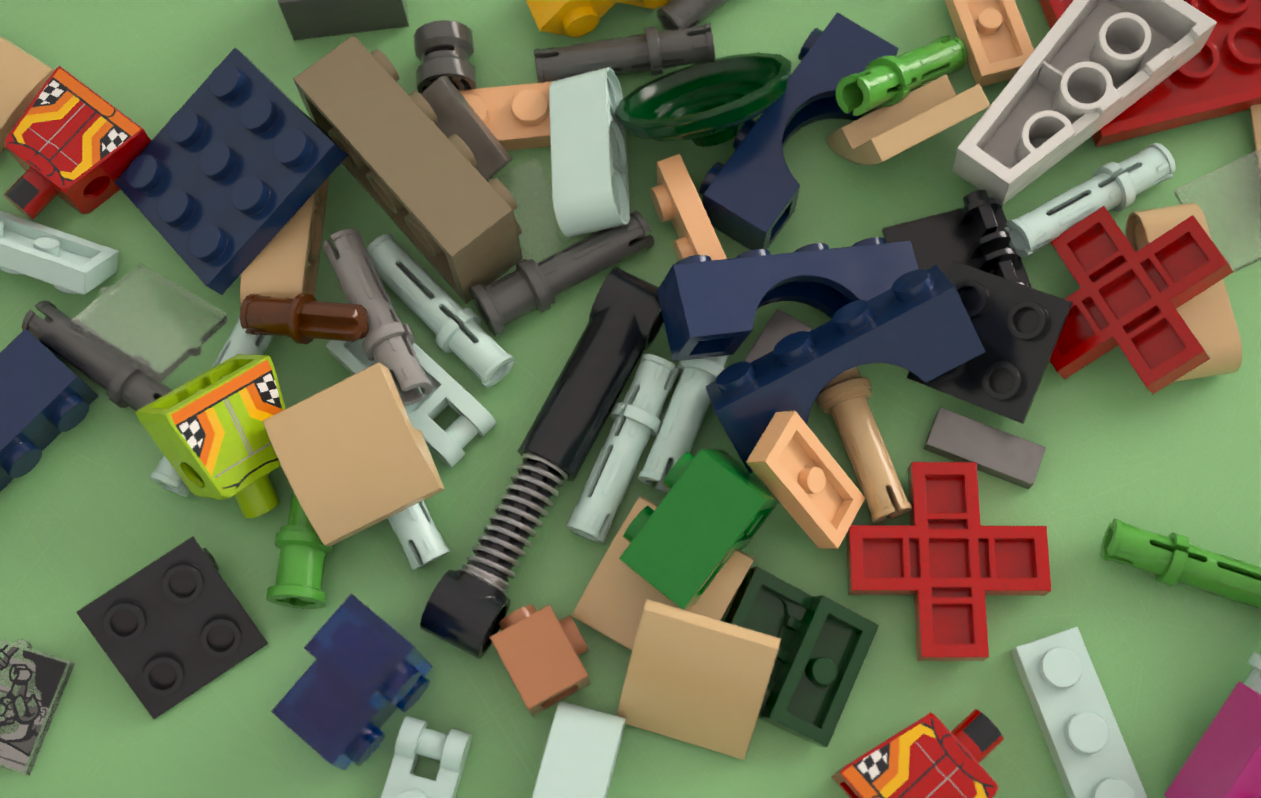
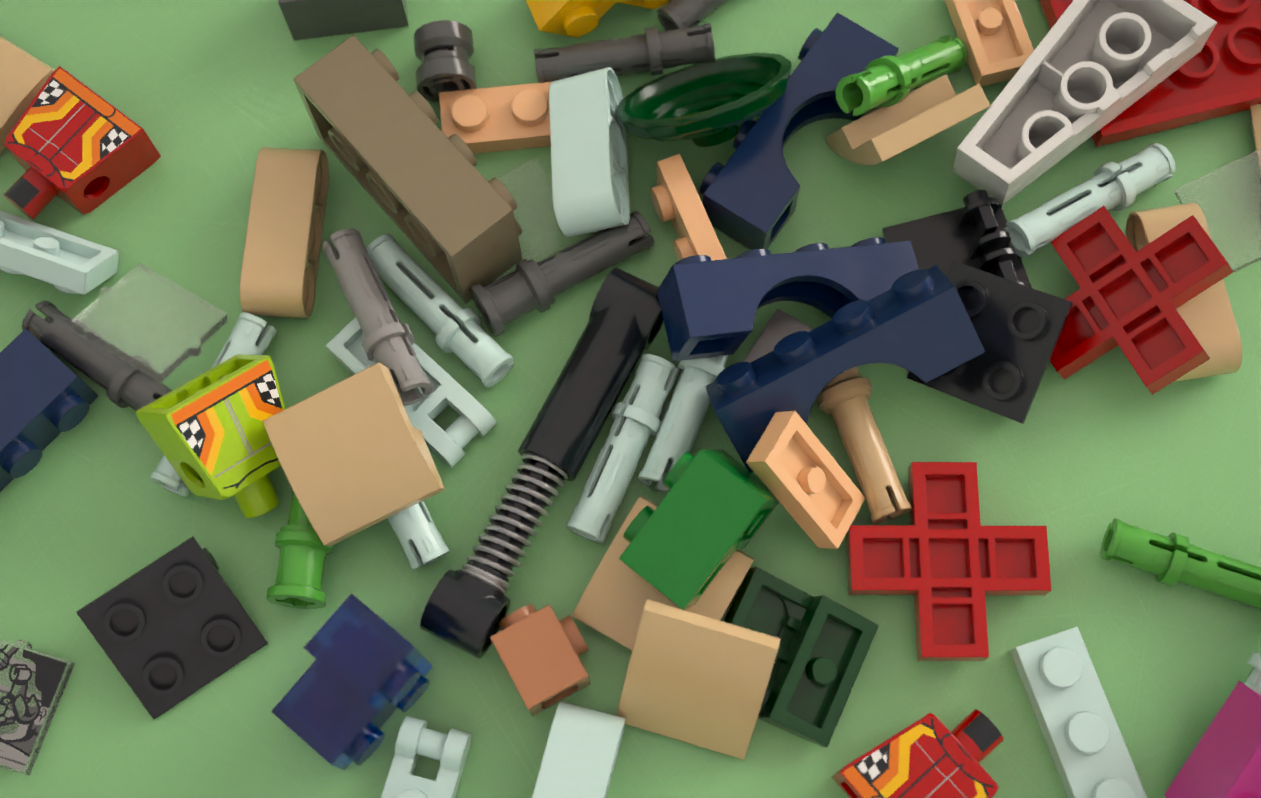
dark blue plate [115,48,348,295] -> none
reddish brown axle [240,293,369,344] -> none
flat silver piece [421,76,513,181] -> none
flat silver piece [923,407,1046,489] -> none

